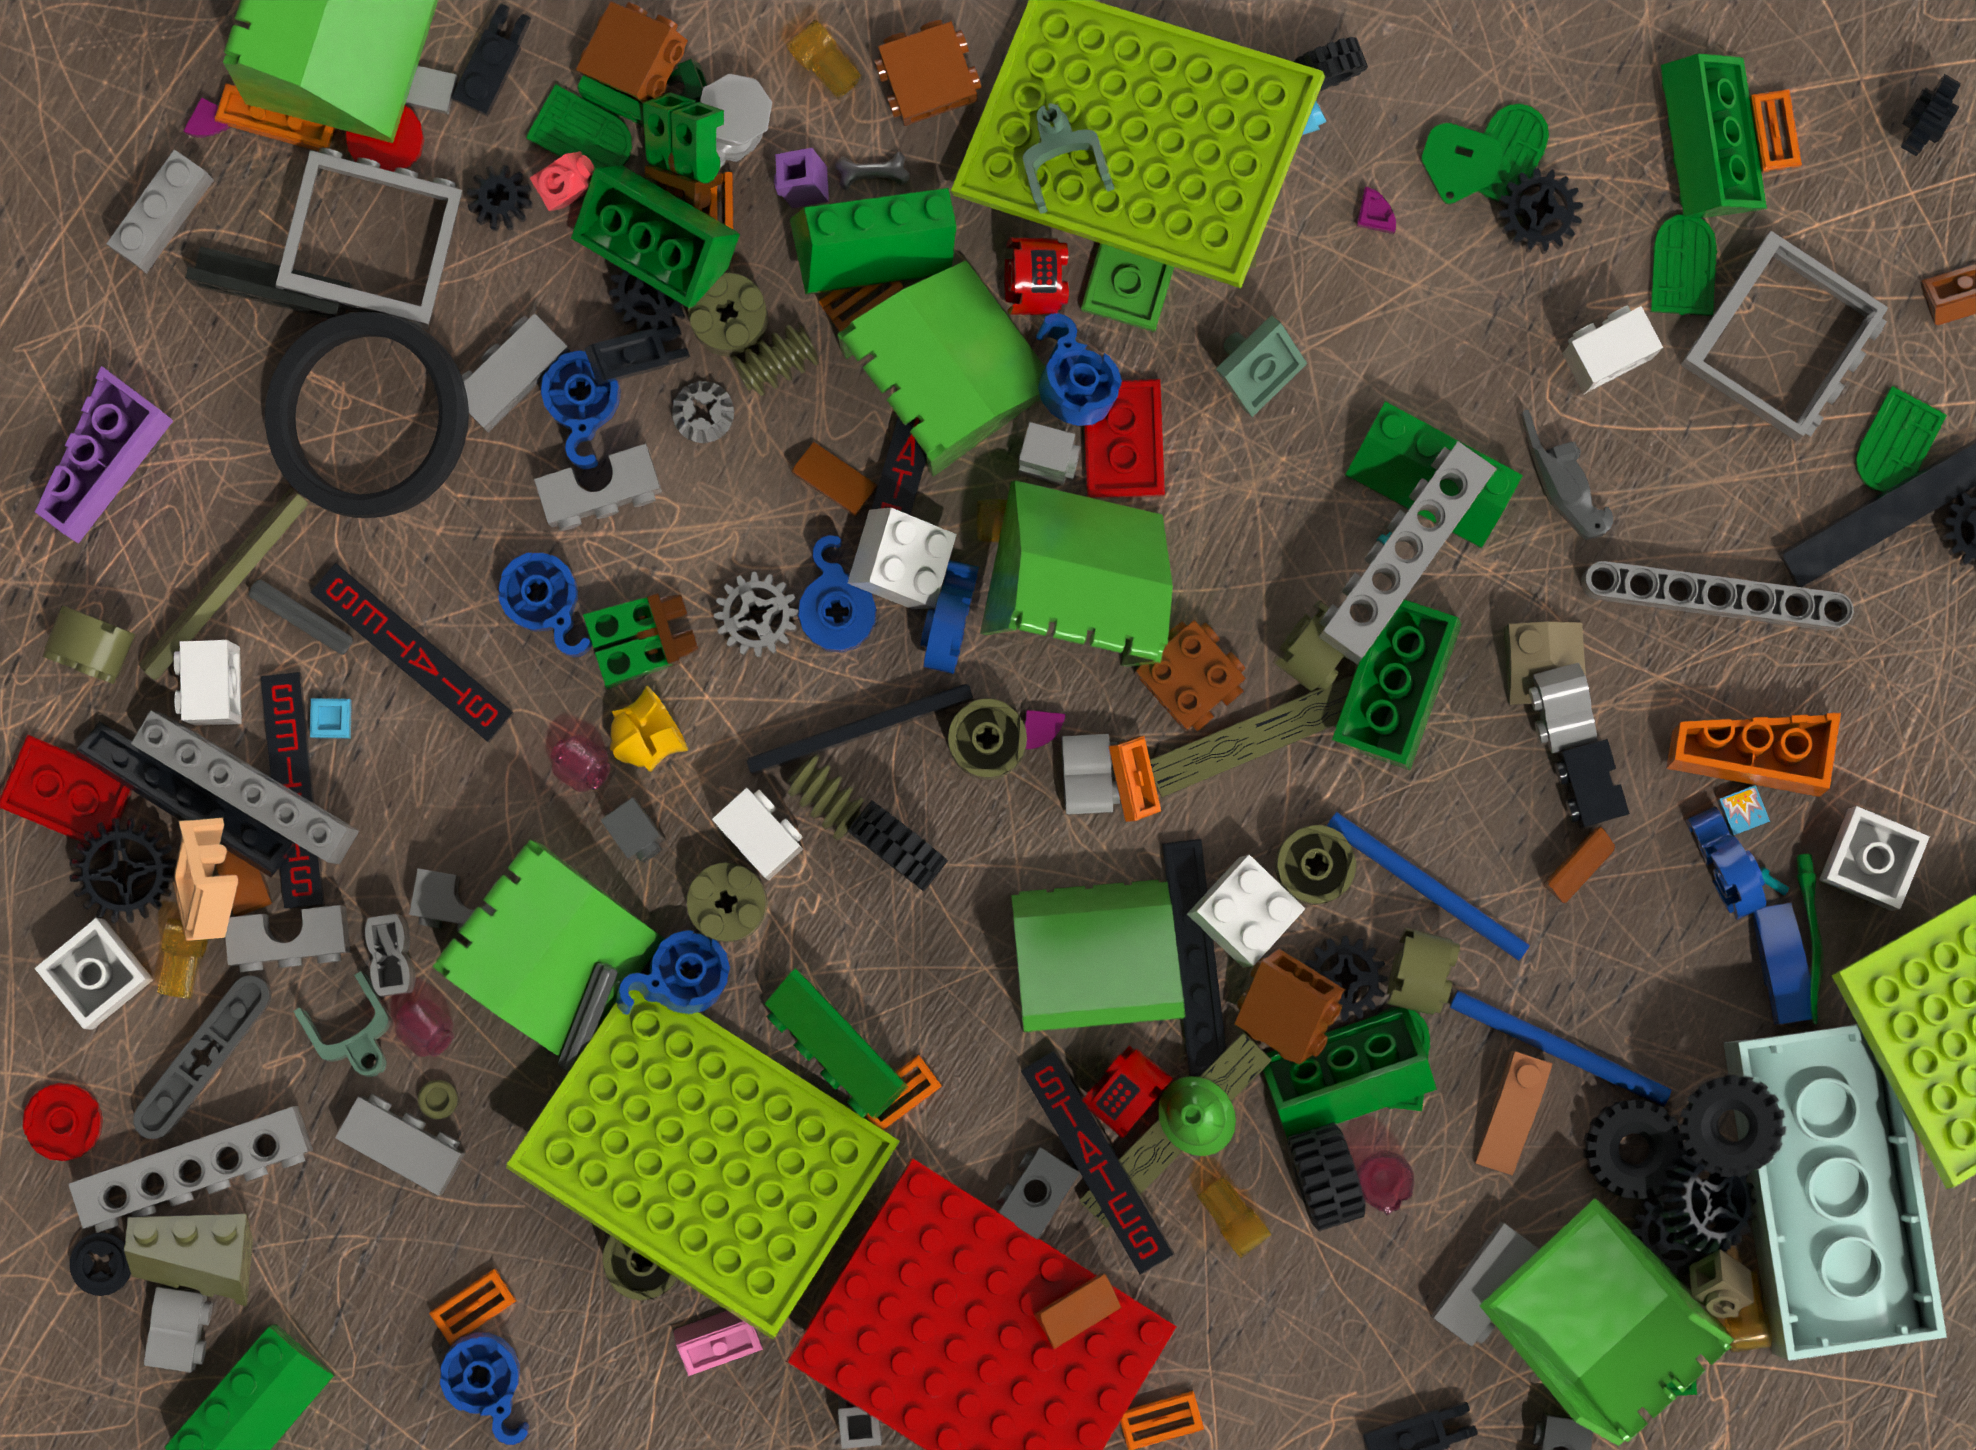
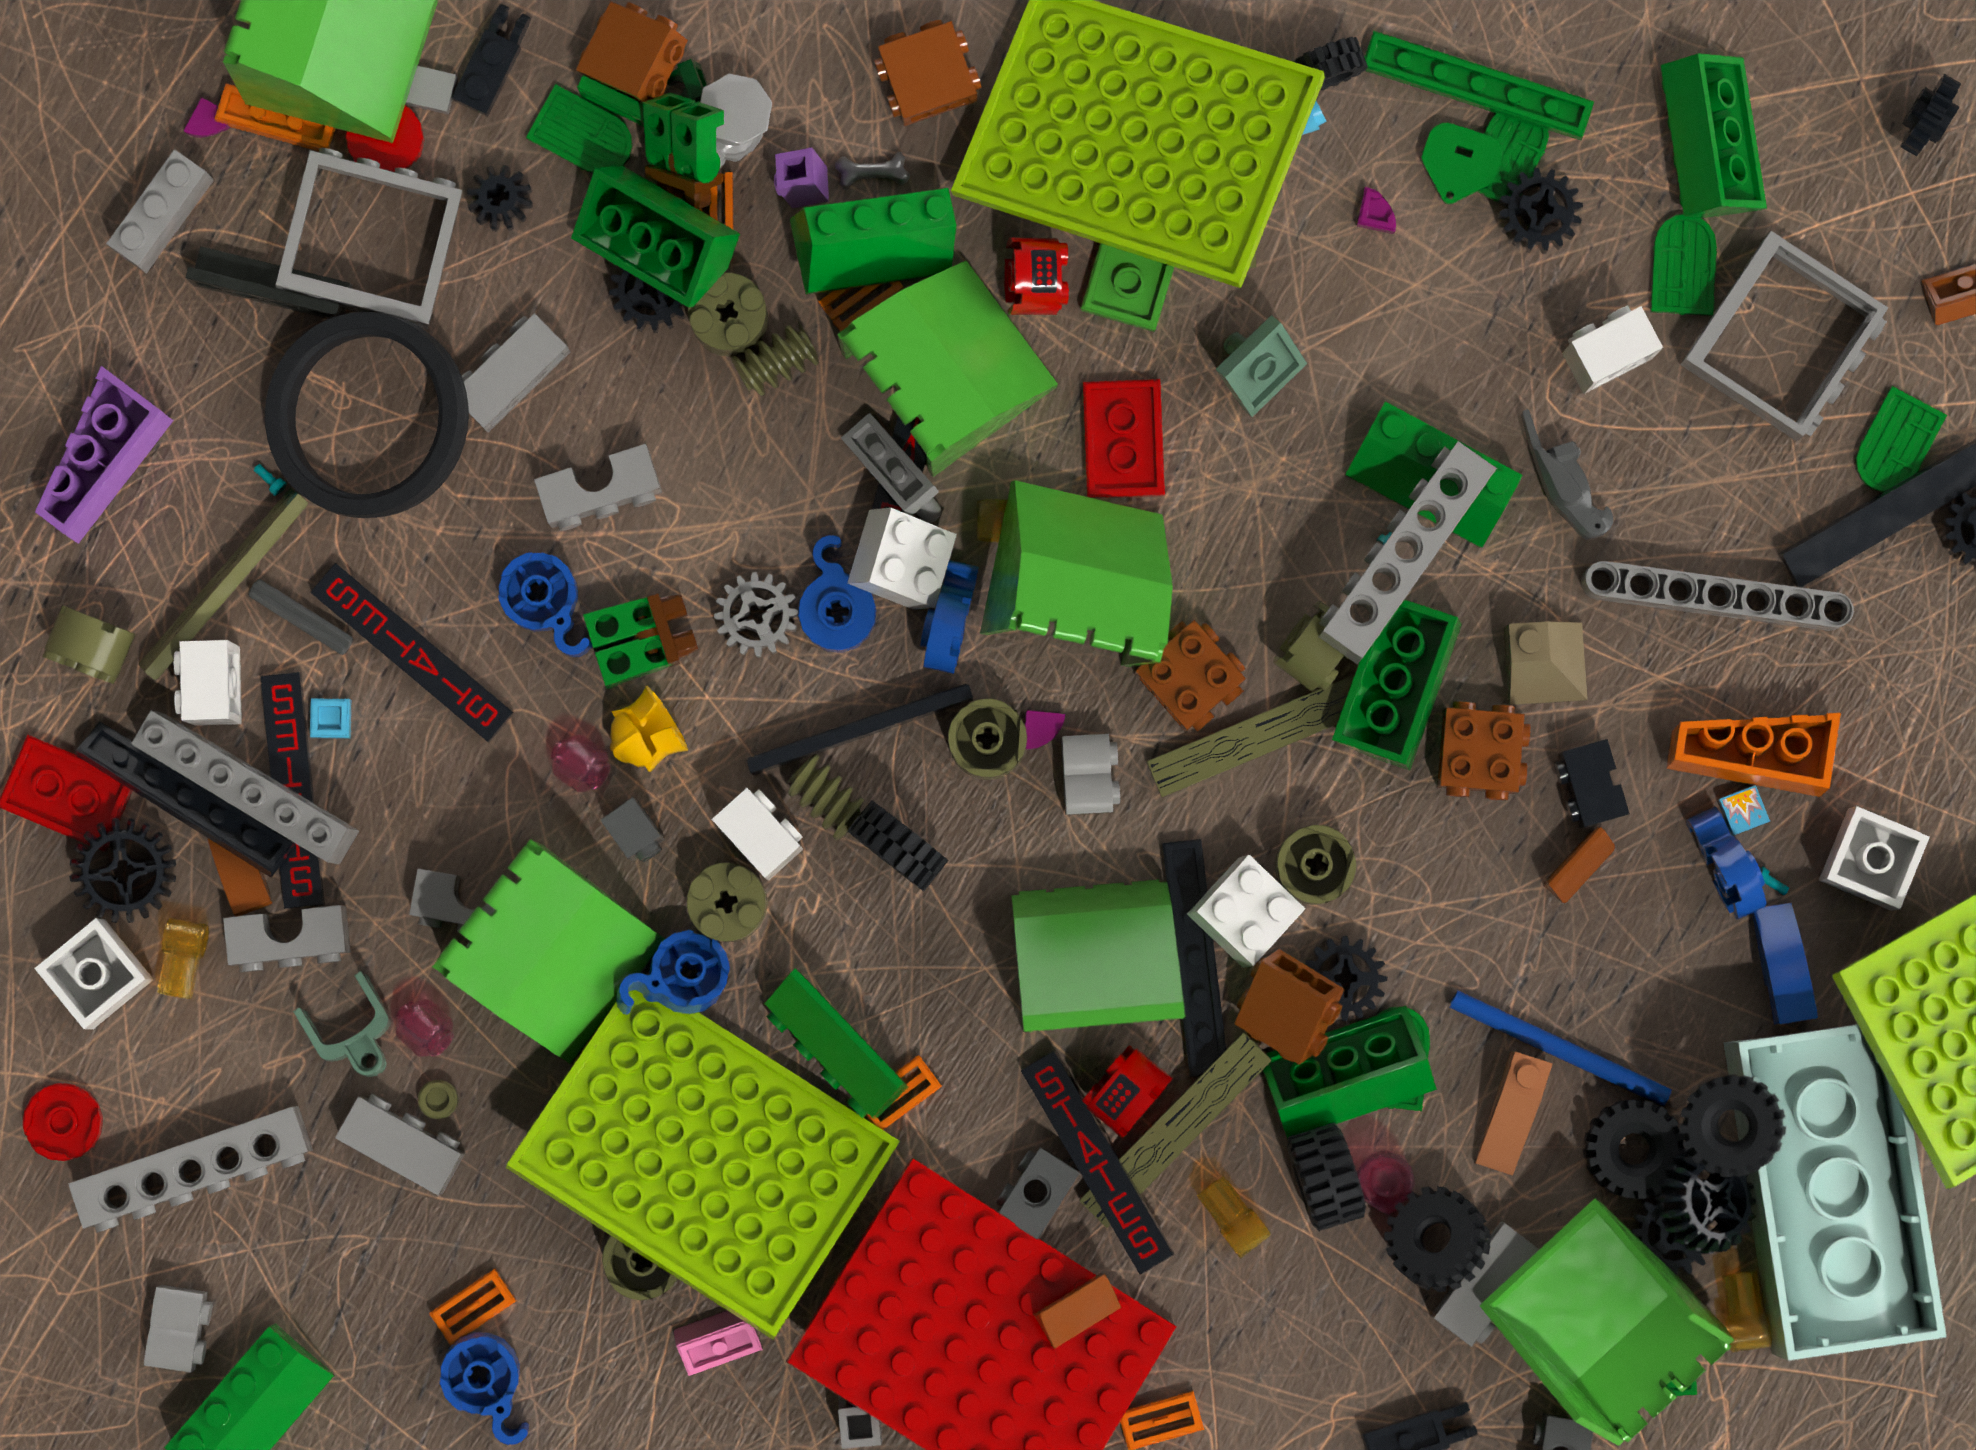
black gear [70,1233,131,1296] -> none
olive wedge [124,1214,253,1307] -> none
dark grey piece [133,976,272,1139] -> none
light nougat window [172,818,238,941] -> none
light grey brick [365,914,416,997] -> none
coral brick [530,151,595,211] -> none
blue piece [541,351,621,469] -> none
dark grey axle [558,963,618,1072] -> none
black hinge [585,325,690,385] -> none
light grey gear [672,381,734,443] -> none
clear yellow piece [786,19,862,100] -> none
dark orange slope [791,442,878,517] -> none
light grey arch [1019,422,1081,487] -> none
sand green piece [1023,103,1115,214] -> none
blue piece [1036,313,1122,426] -> none
orange tile [1109,736,1161,822] -> none
bright green hat [1158,1076,1236,1156] -> none
blue piece [1326,811,1530,961] -> none
olive brick [1386,927,1460,1015] -> none
light grey brick [1529,663,1597,753] -> none
dark tan brick [1689,1249,1754,1319] -> none
orange tile [1750,89,1802,173] -> none
green piece [1796,854,1824,1024] -> none
none -> teal piece [253,464,287,496]
none -> light grey piece [841,413,941,523]
none -> green tile [1364,31,1594,141]
none -> black tyre [1385,1186,1491,1292]
none -> dark orange brick [1437,701,1531,801]

